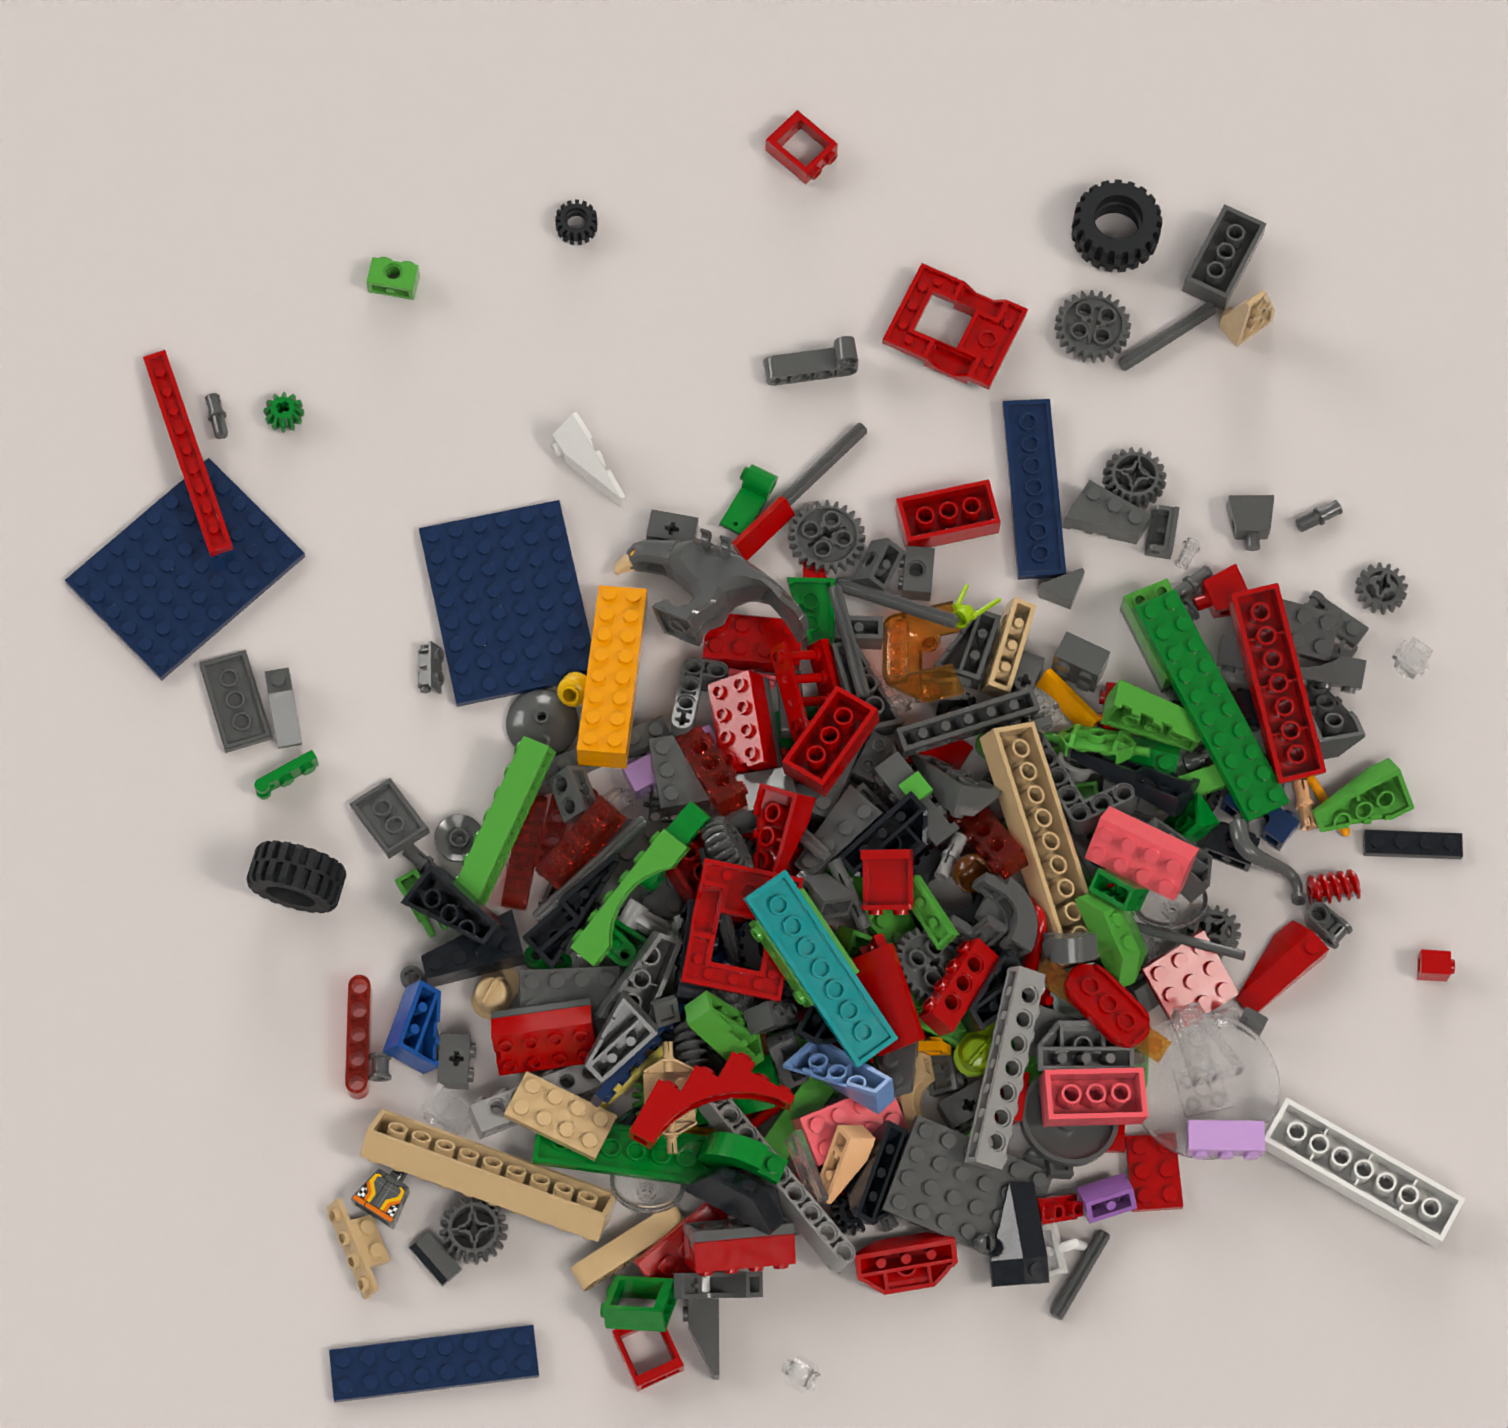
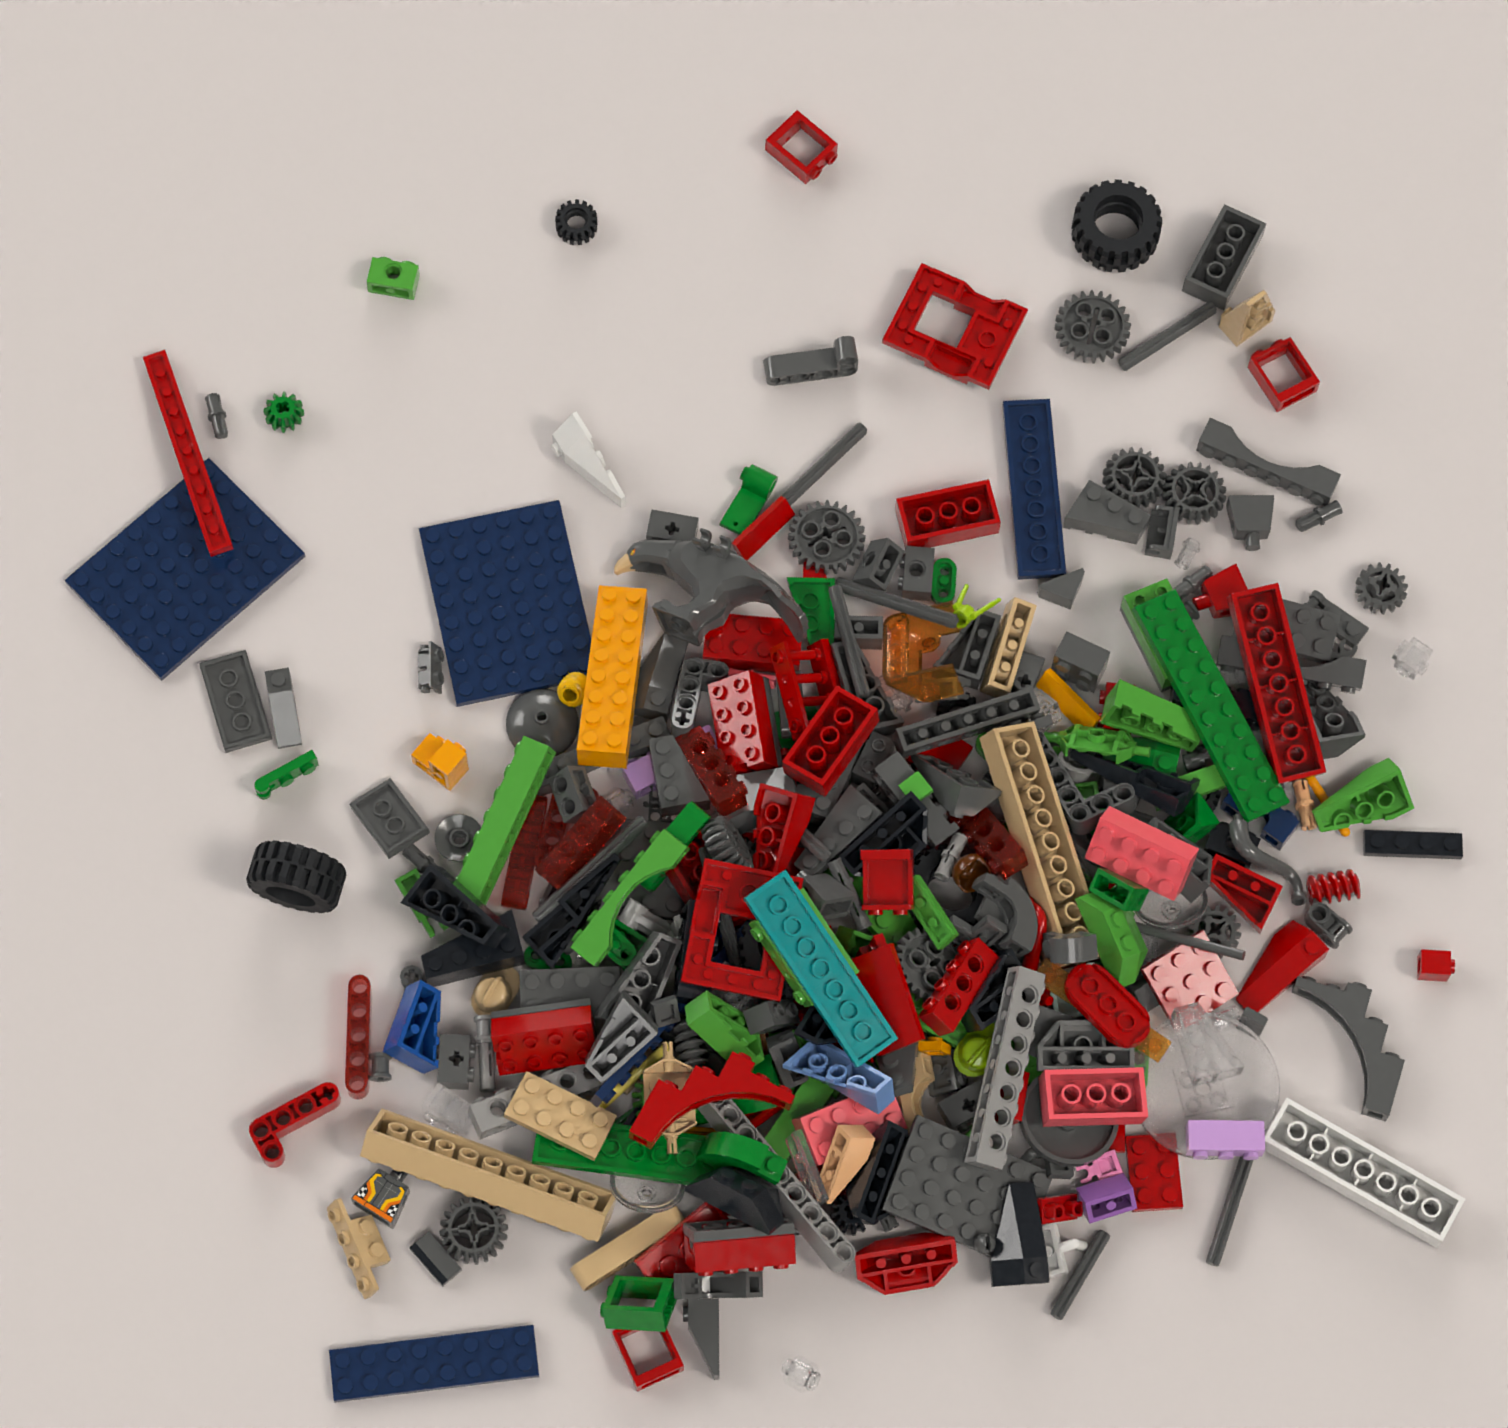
none -> red beam [249,1082,341,1168]
none -> light orange brick [411,733,469,791]
none -> light grey pin [474,1015,496,1093]
none -> dark grey wedge [634,633,688,723]
none -> green plate [931,558,957,606]
none -> bright pink plate [1076,1149,1123,1184]
none -> dark grey gear [1162,462,1227,525]
none -> dark grey arch [1196,418,1341,506]
none -> dark grey axle [1206,1156,1253,1266]
none -> red wedge [1210,854,1283,934]
none -> red window [1247,337,1320,412]
none -> dark grey arch [1292,976,1405,1122]

